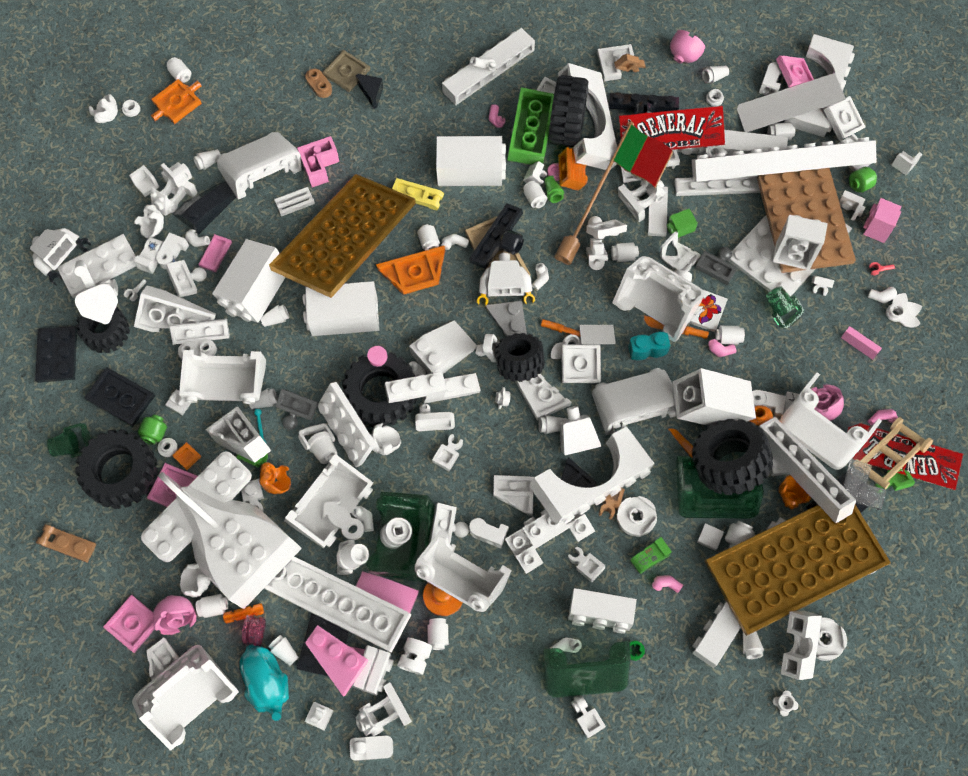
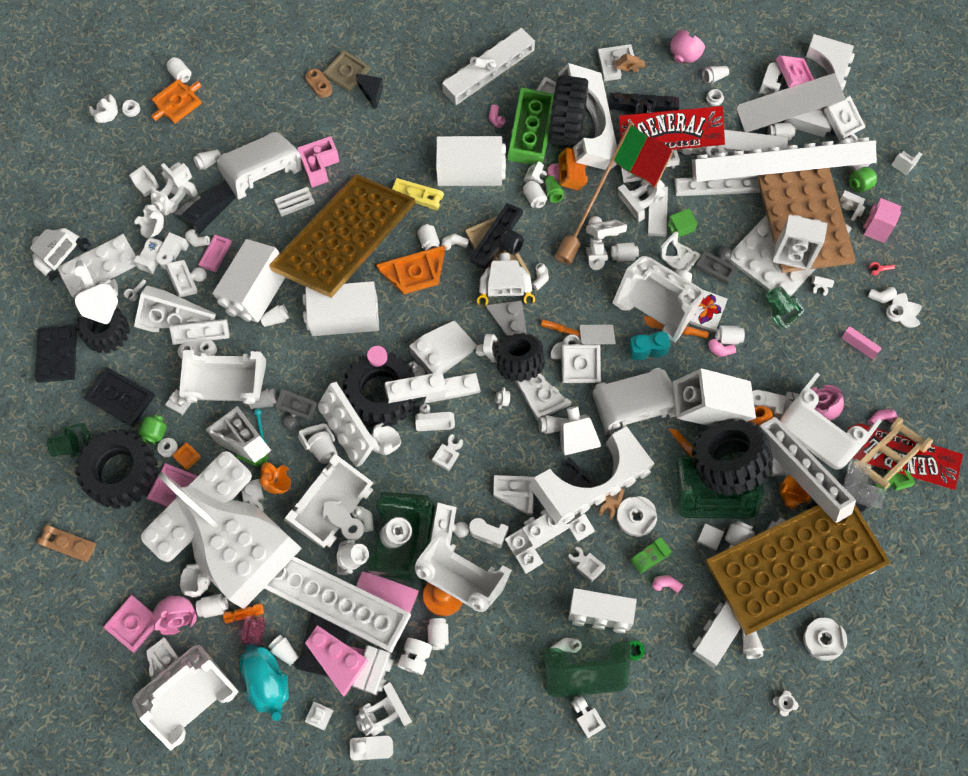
white arch [781,611,822,680] -> none

